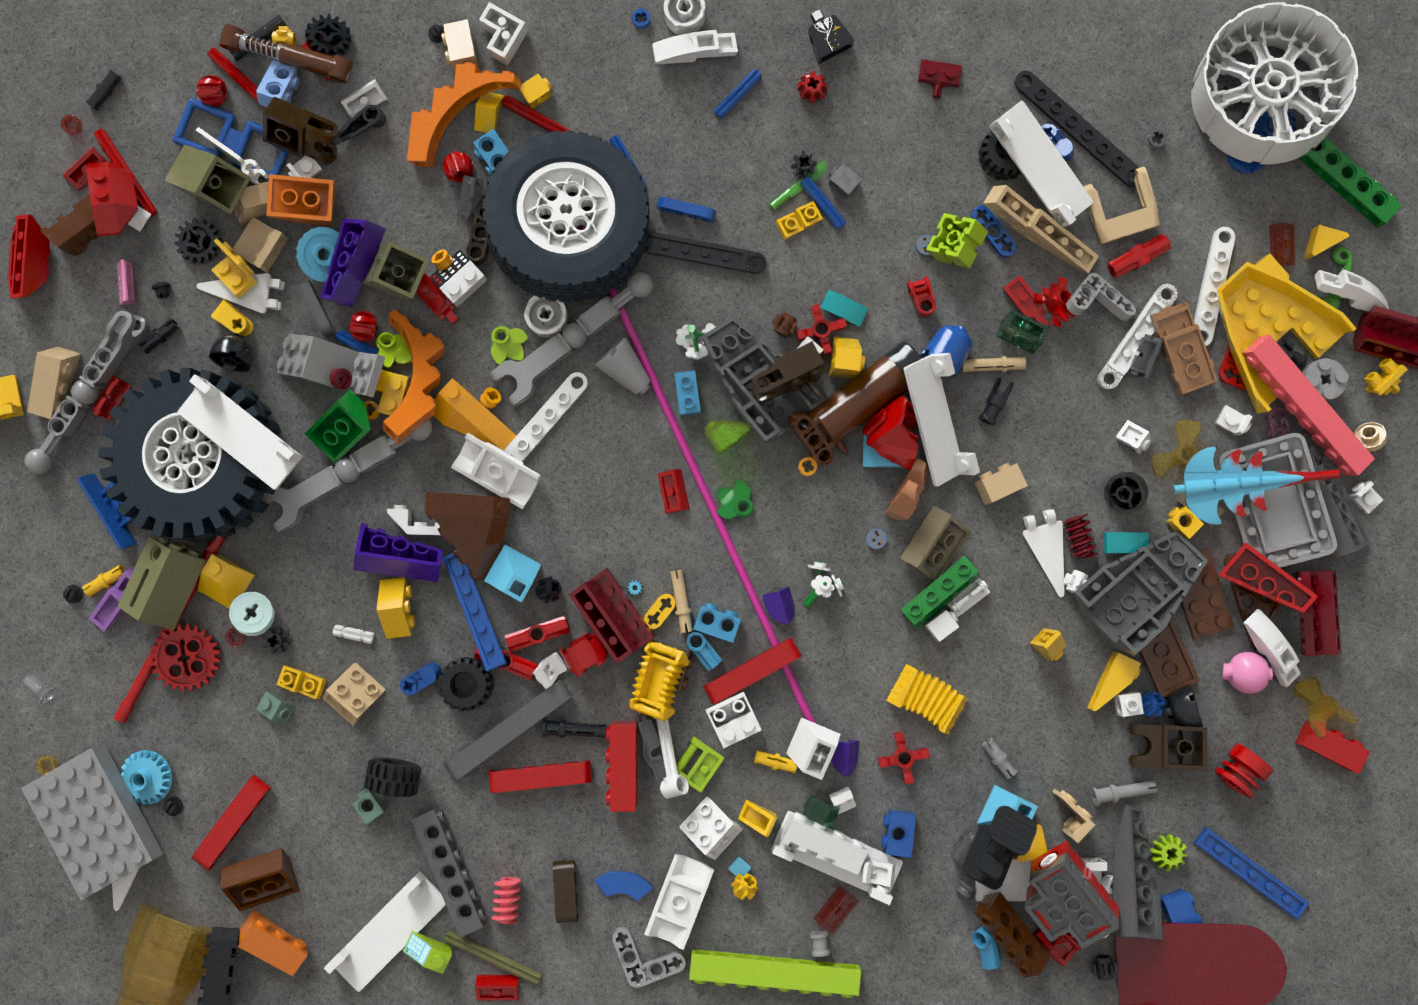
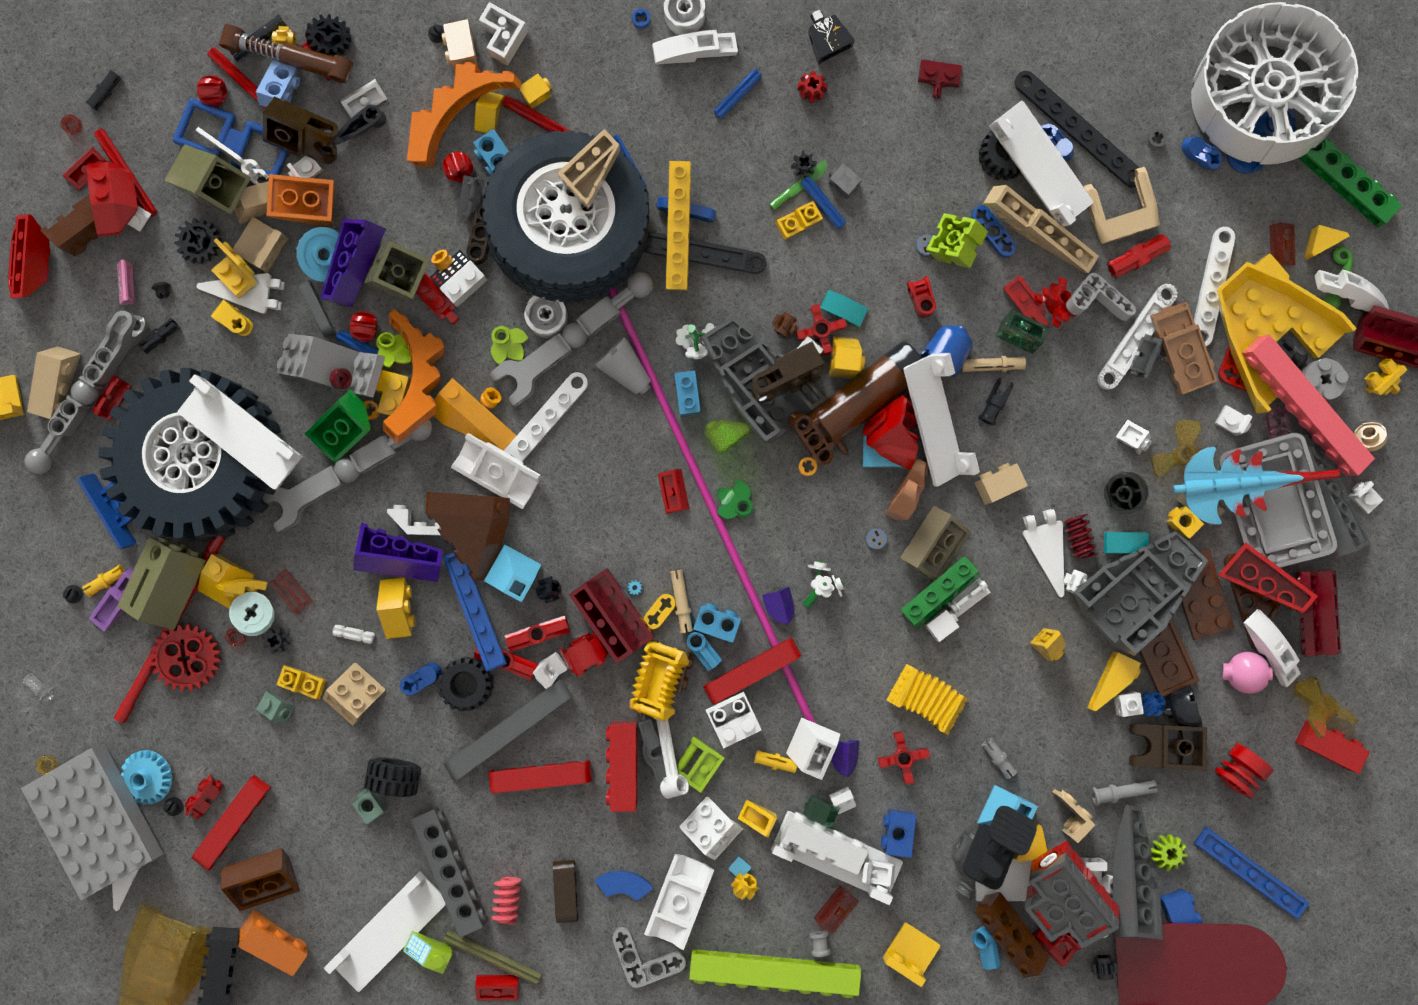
black cylinder [209,334,253,372] -> none
black pin [542,718,606,738] -> none
none -> red hinge [184,774,223,819]
none -> yellow slope [216,578,267,597]
none -> clear red tile [269,569,313,614]
none -> tan wedge [557,129,620,210]
none -> yellow brick [666,161,692,291]
none -> yellow bracket [883,922,940,987]
none -> blue piece [1182,136,1222,170]

